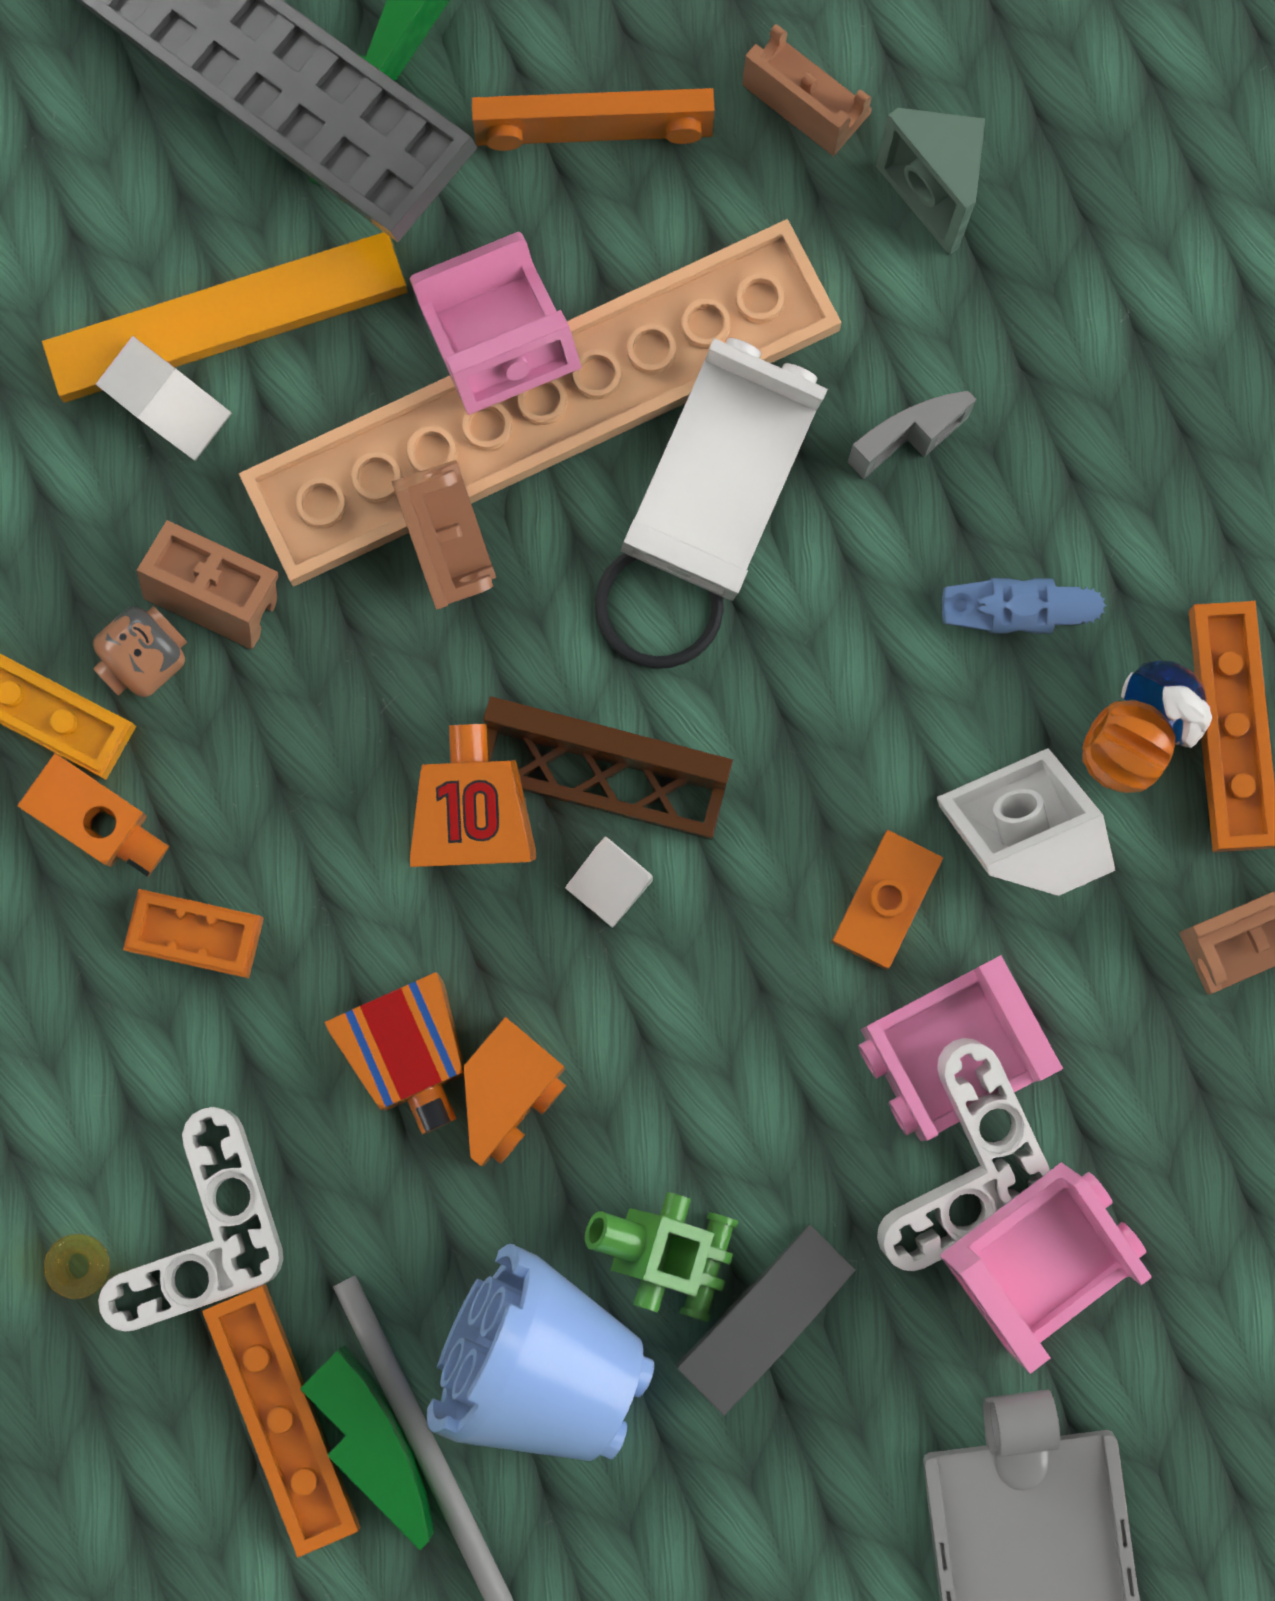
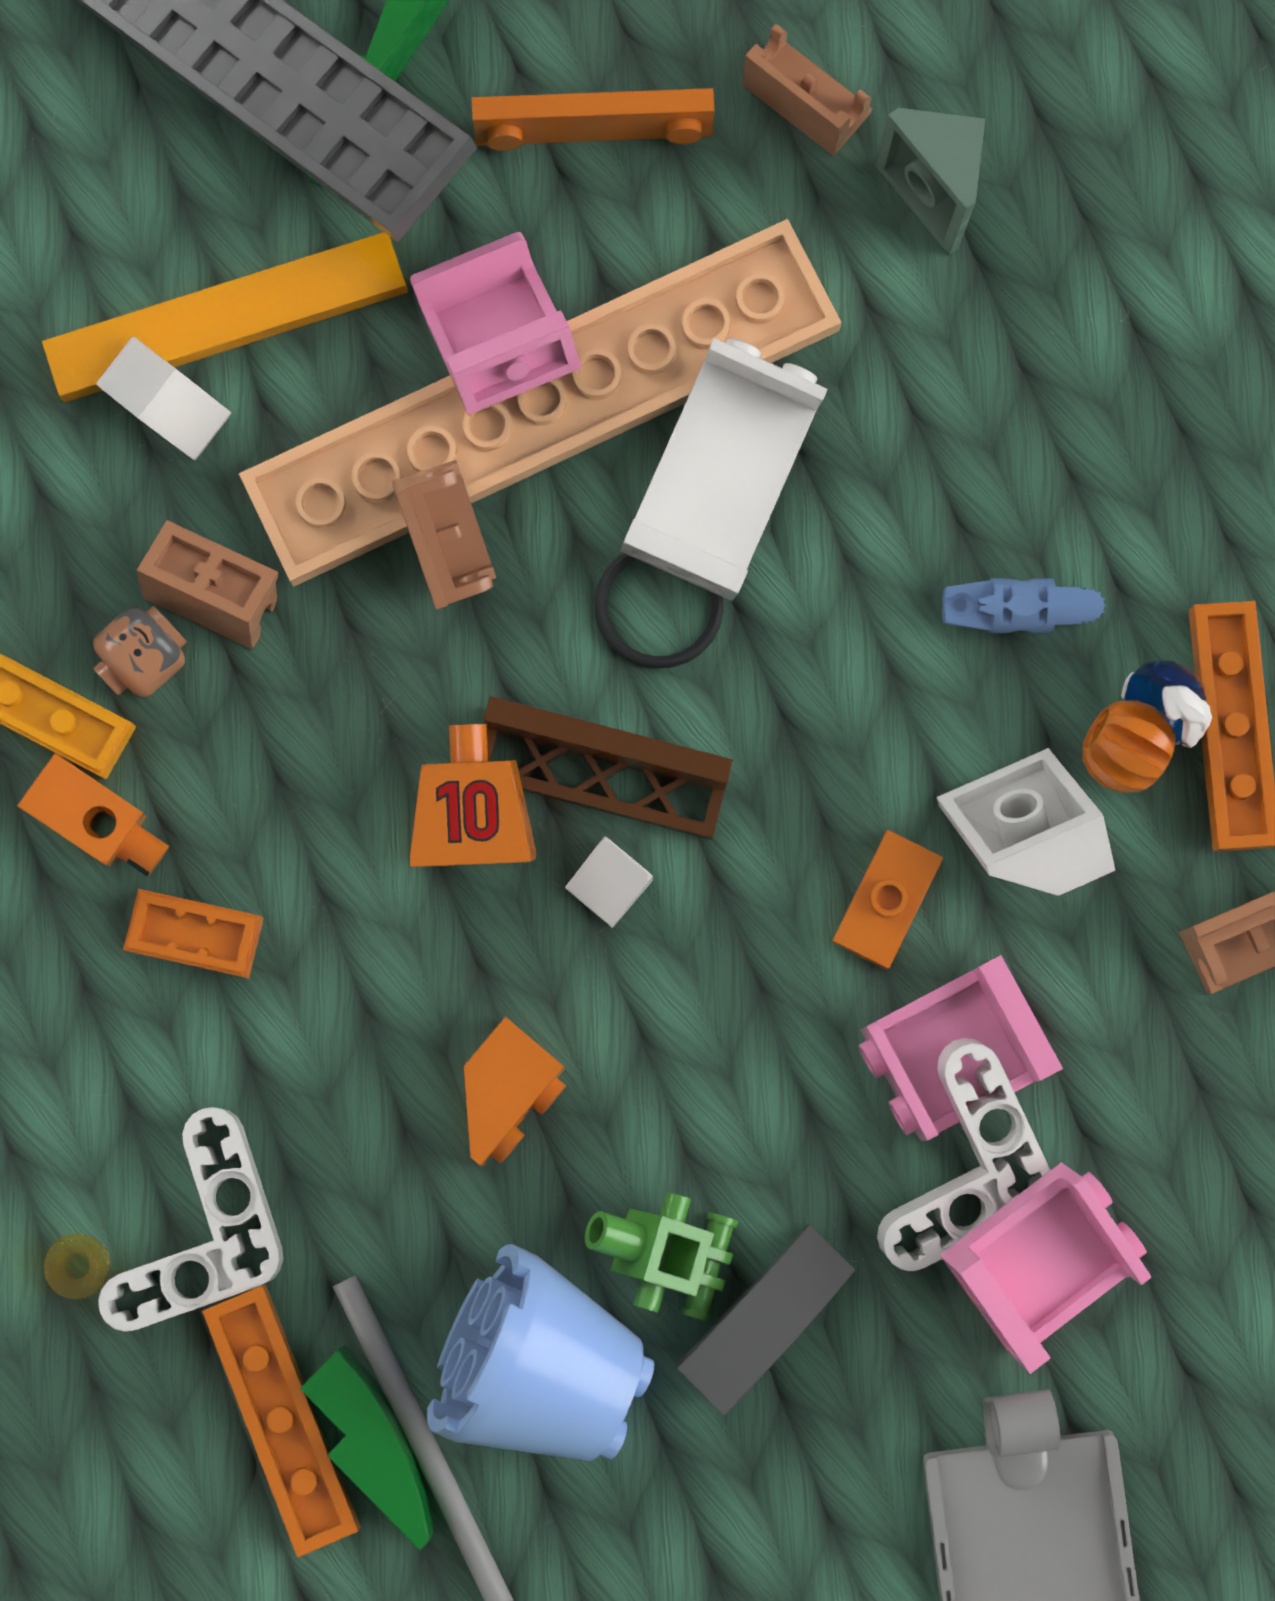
torso [325,972,465,1135] -> none
light grey slope [847,391,976,479] -> none

